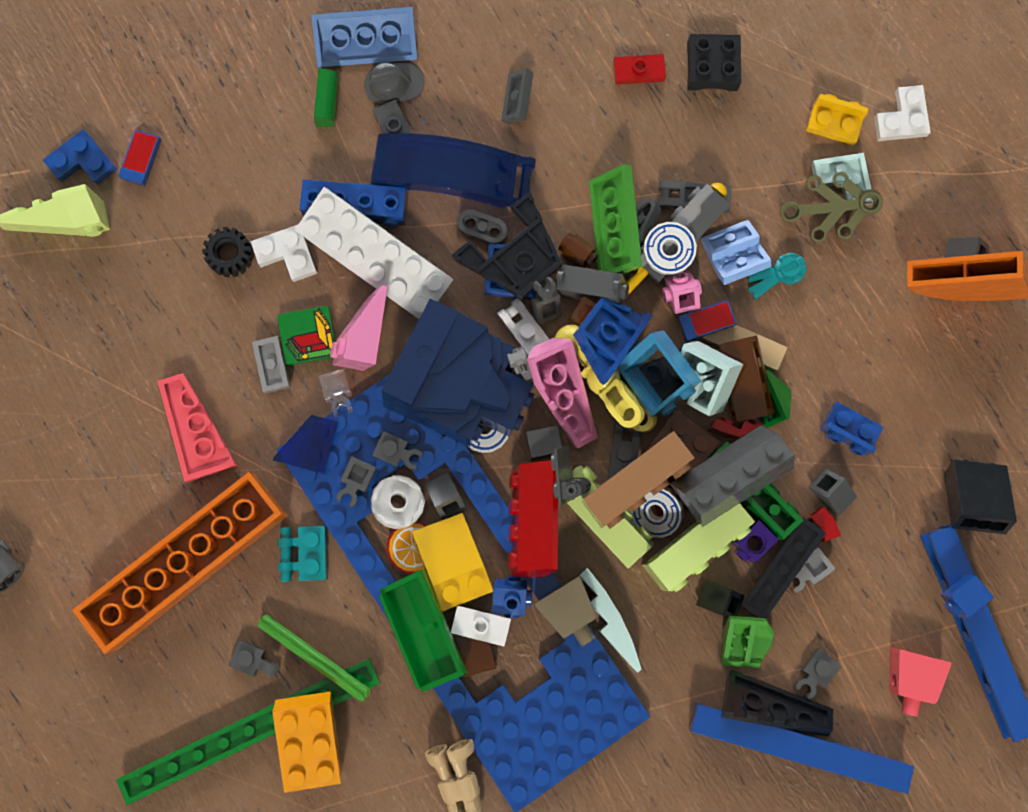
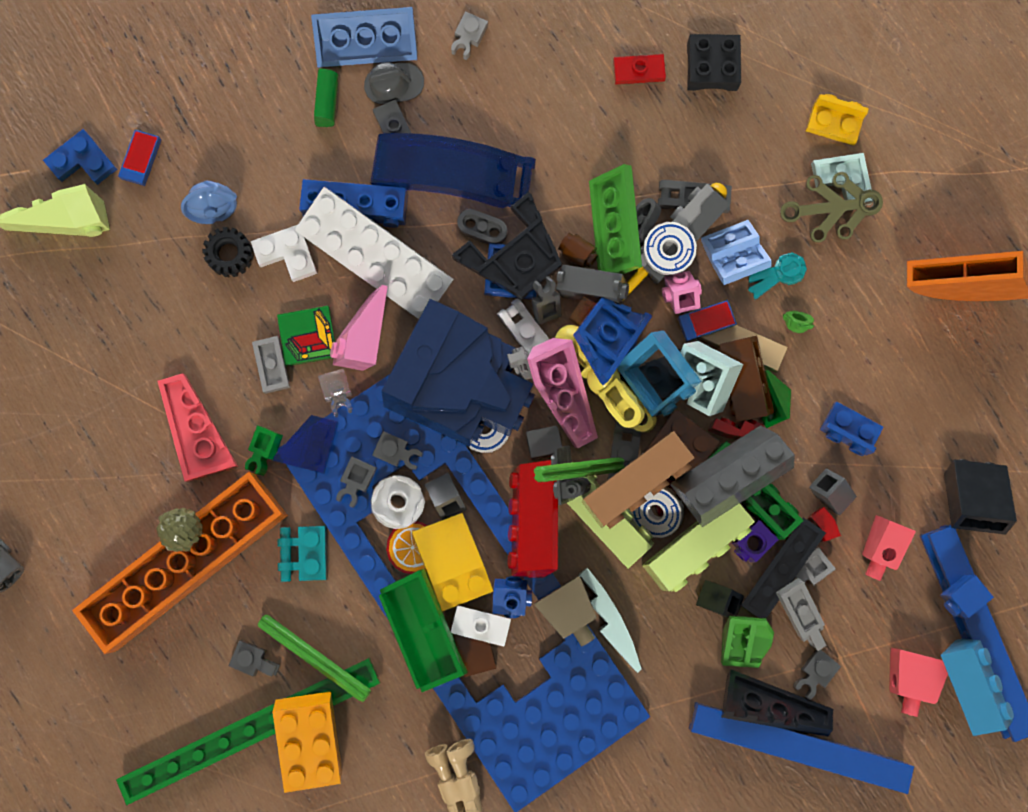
dark grey plate [501,68,533,125] -> none
white plate [874,85,931,141] -> none
dark grey brick [945,237,990,258] -> none
none -> olive piece [156,508,203,552]
none -> medium blue piece [181,180,237,224]
none -> green plate [245,425,283,476]
none -> light grey plate [451,11,488,60]
none -> bright green axle [534,457,625,482]
none -> light grey hinge [776,578,827,651]
none -> bright green animal [783,311,814,333]
none -> coral torso [862,515,916,581]
none -> dark azure slope [941,639,1014,736]

